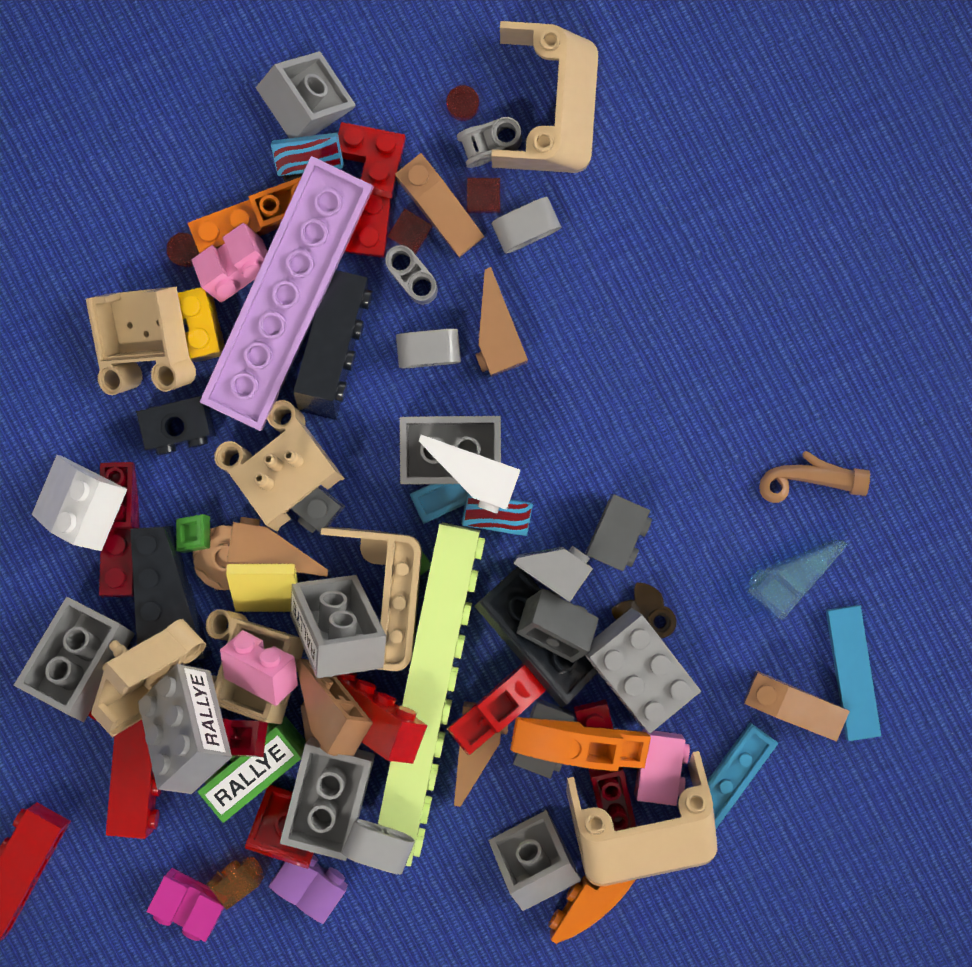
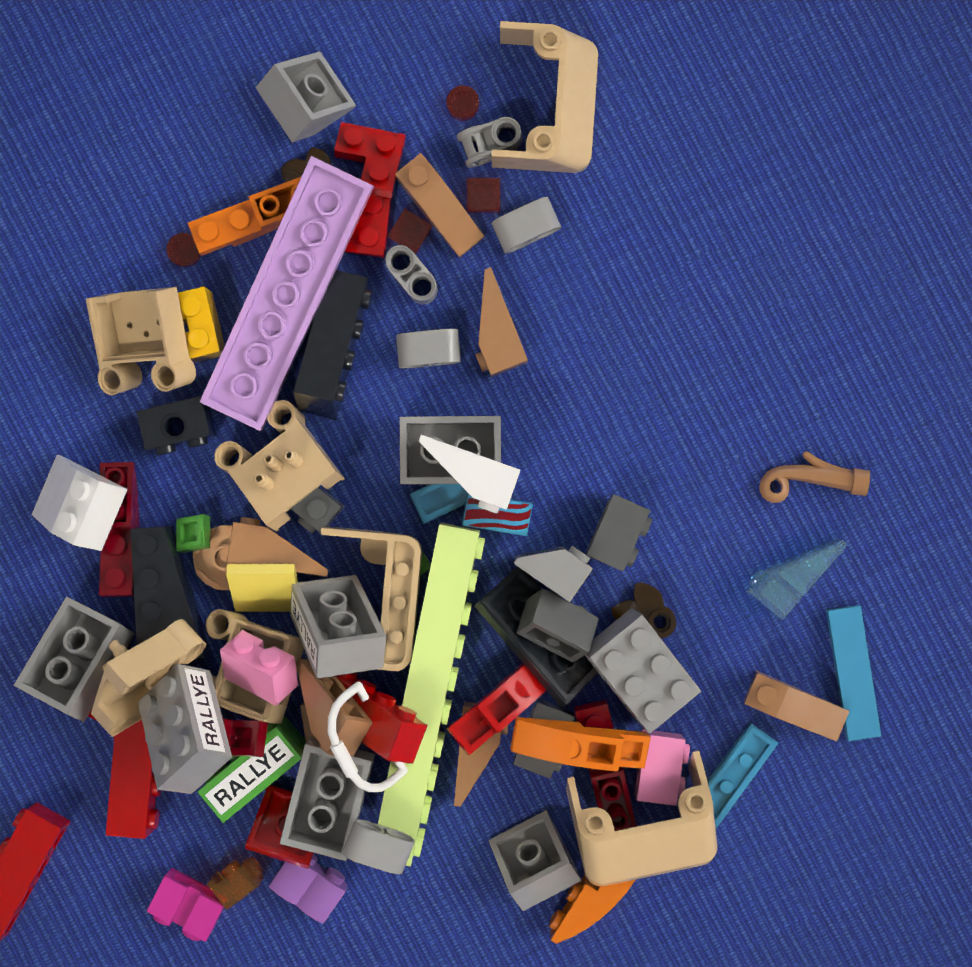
bright pink brick [191,223,268,303] -> none
tile [271,132,344,176] -> none
none -> white piece [328,682,408,792]

